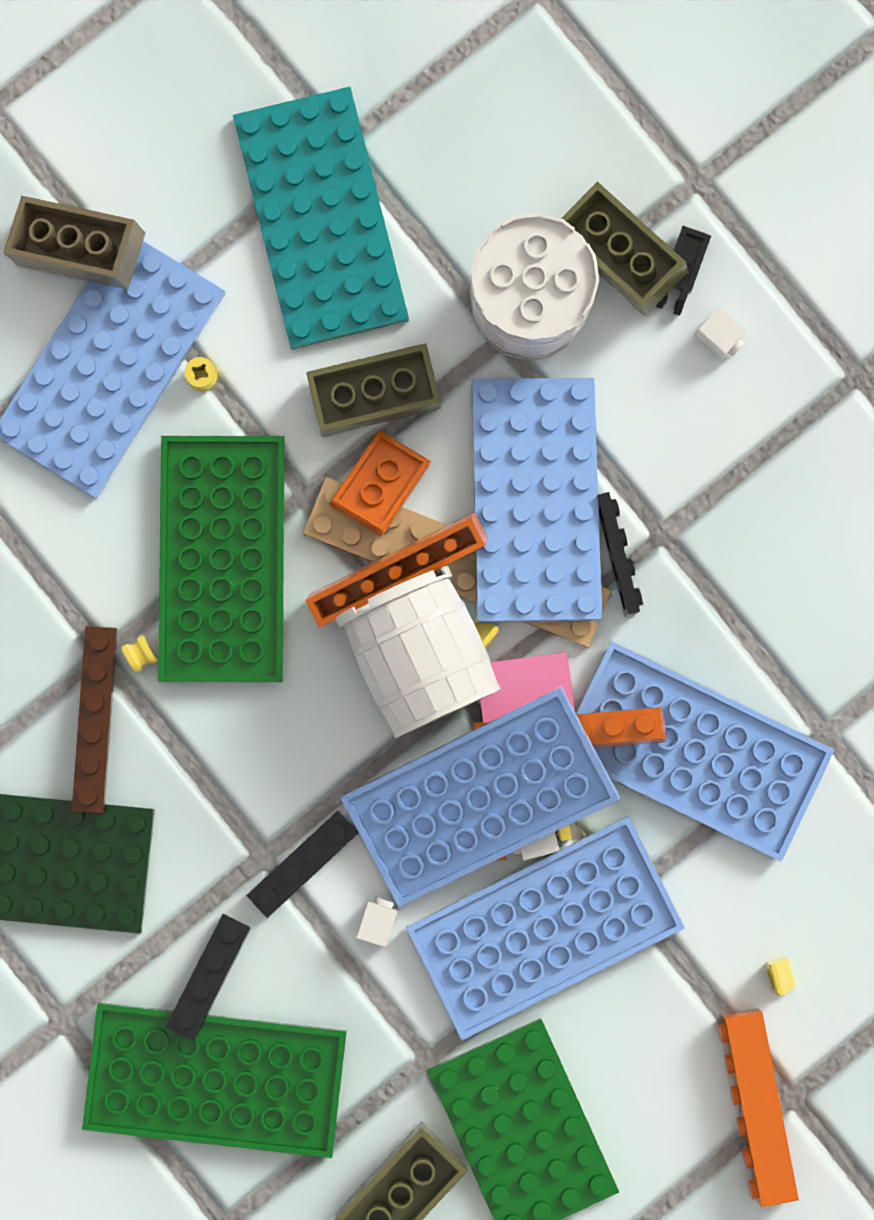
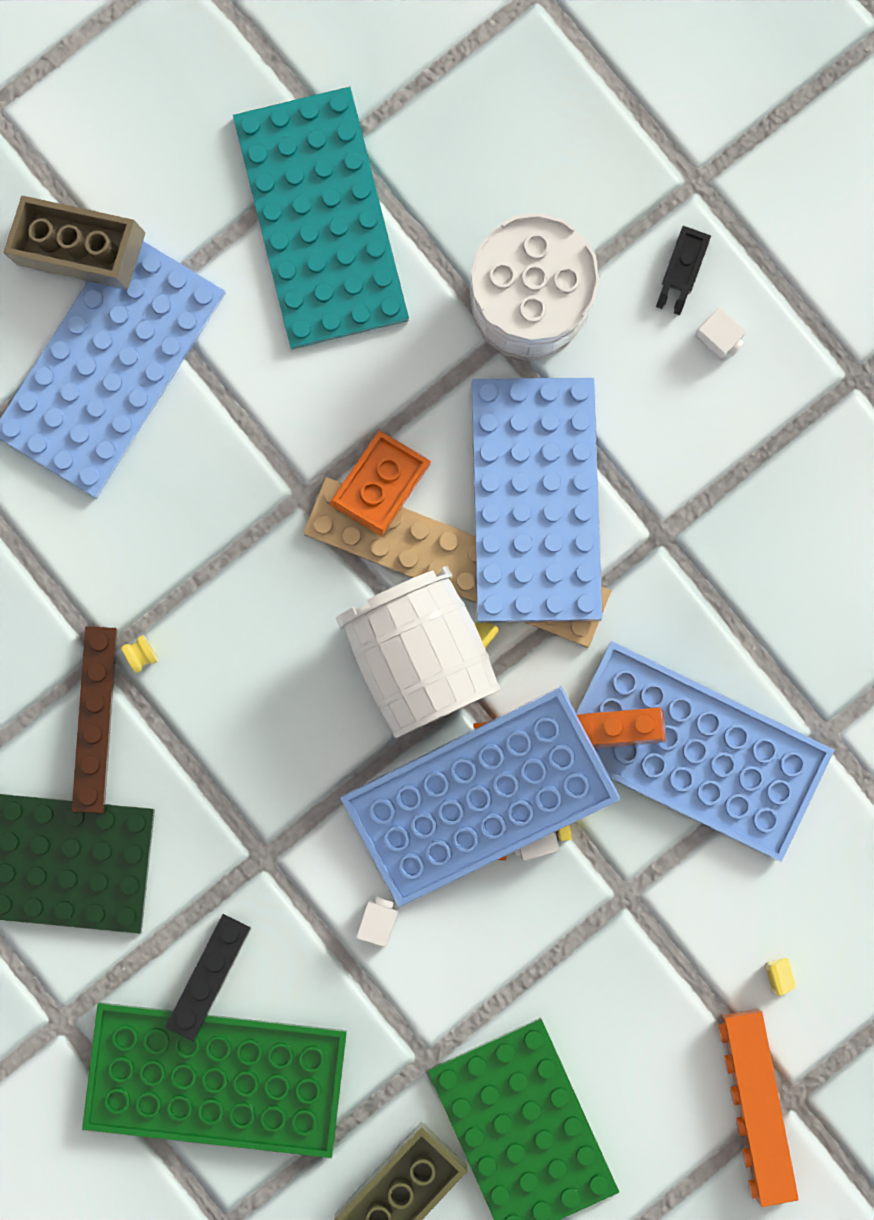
green plate [158,436,285,682] -> none
light yellow wheel [185,357,217,391] -> none
black plate [246,810,359,918] -> none
orange brick [305,512,488,628] -> none
olive brick [306,343,441,437] -> none
light blue plate [406,816,685,1040] -> none
bright pink tile [480,652,575,723] -> none
olive brick [561,181,688,316] -> none
black plate [597,492,643,617] -> none

